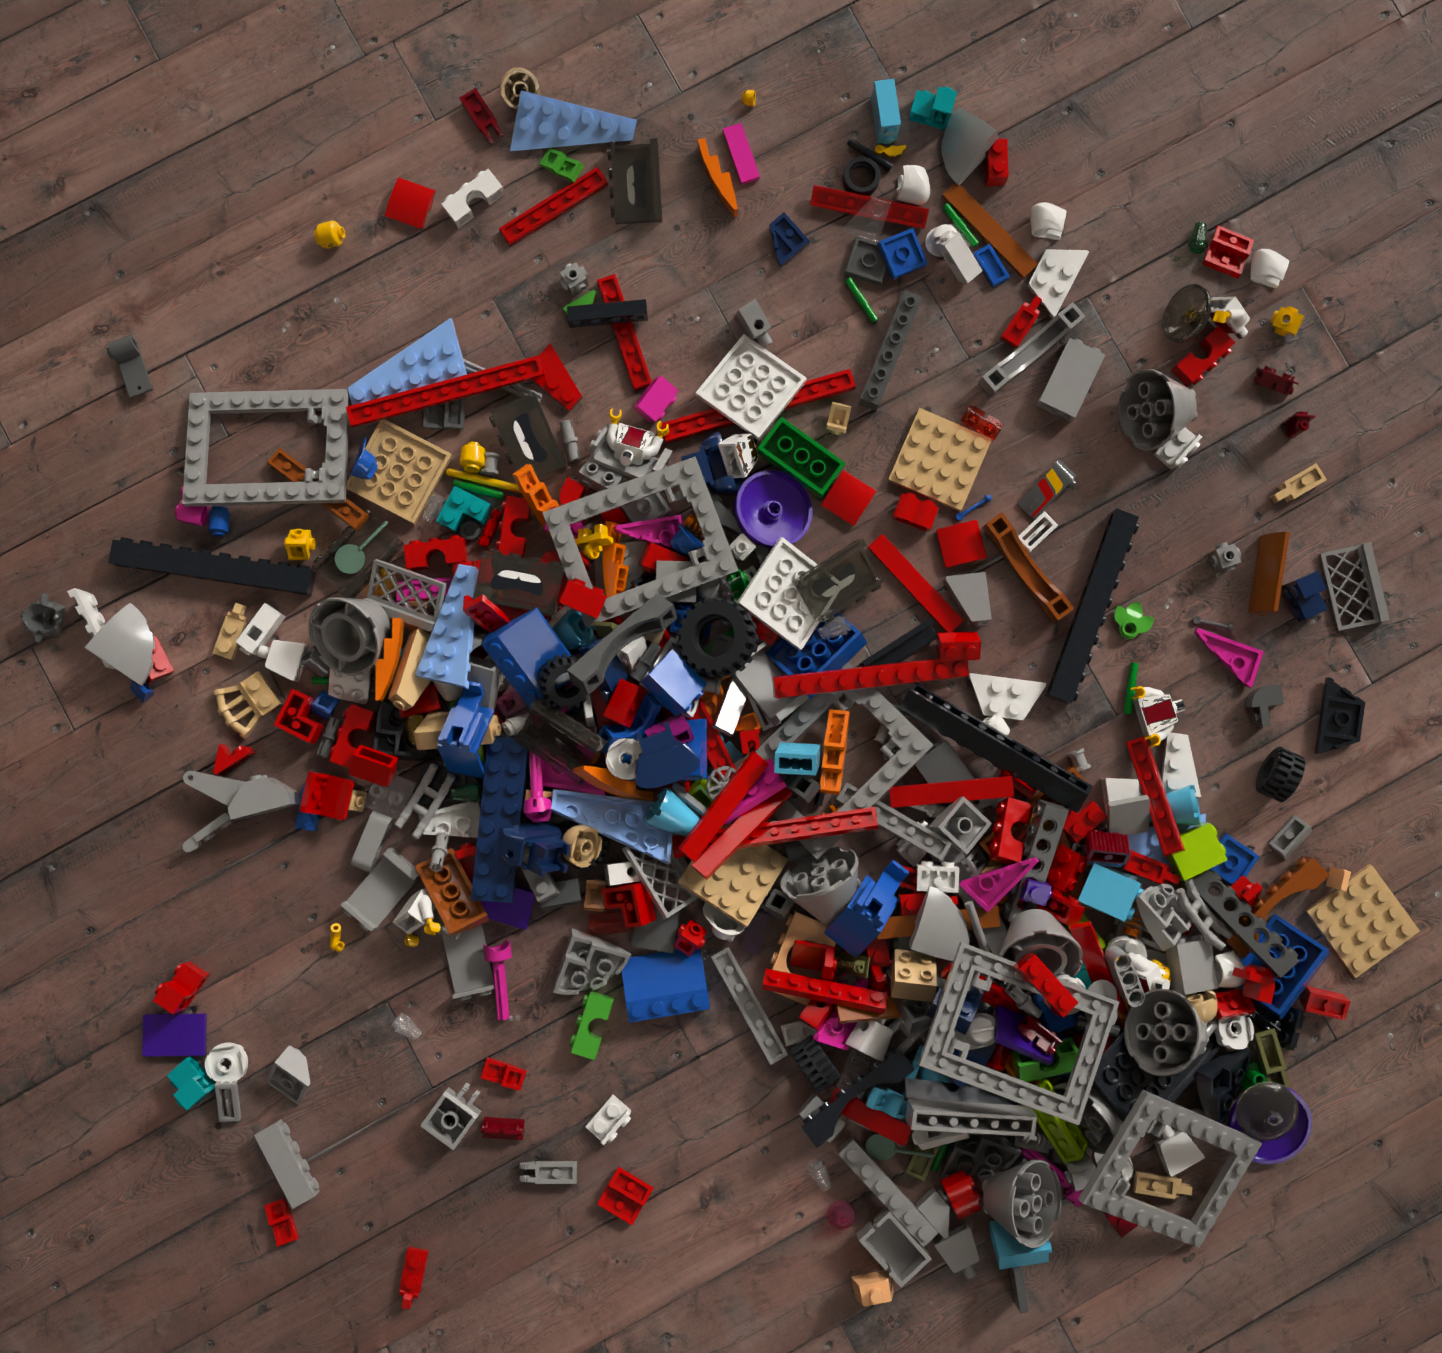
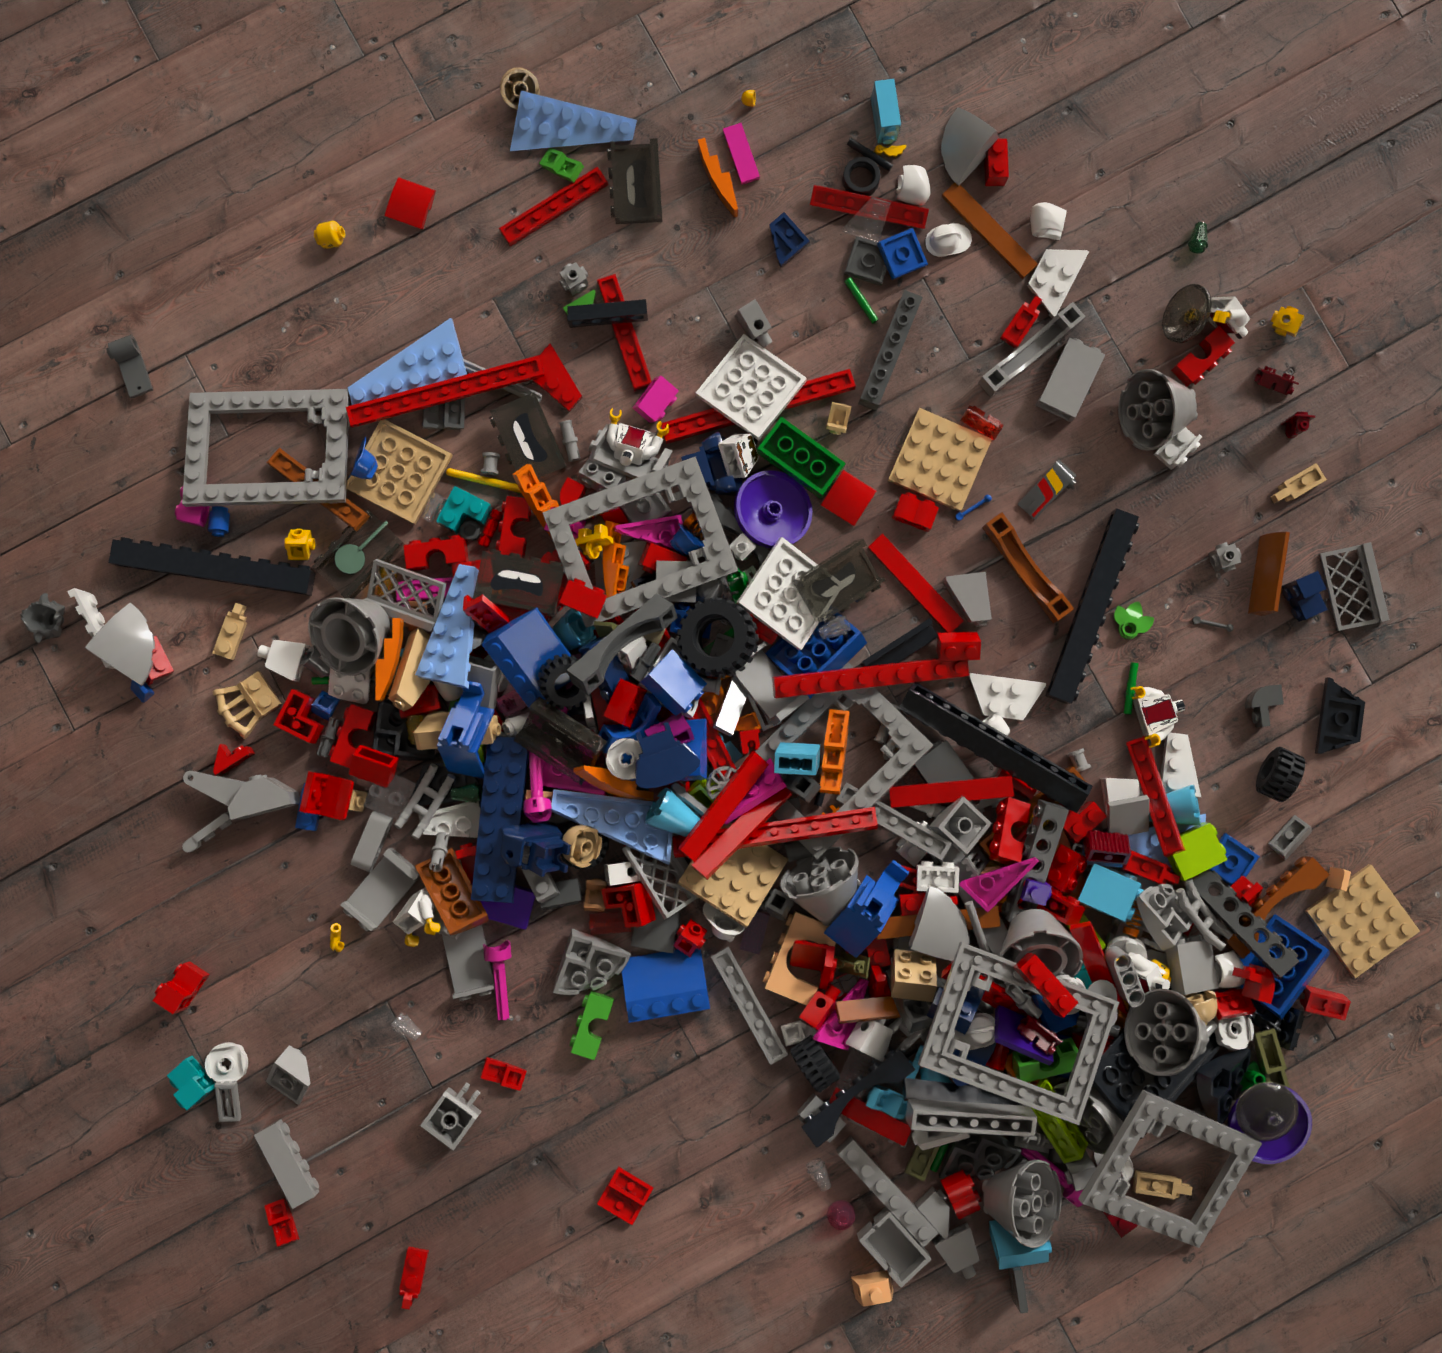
dark purple tile [142,1013,207,1056] -> none
white brick [236,603,286,655] -> none
white arch [441,169,505,229] -> none
green piece [453,479,505,500] -> none
dark red hinge [459,88,504,144] -> none
yellow head [459,442,486,473] -> none
dark red hinge [481,1116,525,1140] -> none
light grey hinge [520,1161,577,1184] -> none
white bracket [586,1094,631,1146] -> none
red plate [762,968,888,1014] -> none
sand green piece [865,1133,935,1160] -> none
teal brick [908,86,958,130] -> none
white brick [935,231,982,283] -> none
red slope [936,520,987,568] -> none
green piece [942,203,979,248] -> none
blue tile [973,244,1010,288] -> none
white tile [1018,511,1058,553] -> none
white torso [1154,1125,1205,1177] -> none
dark pink wing [1194,628,1264,688] -> none
red slope [1202,225,1254,279] -> none
white piece [1250,249,1289,289] -> none

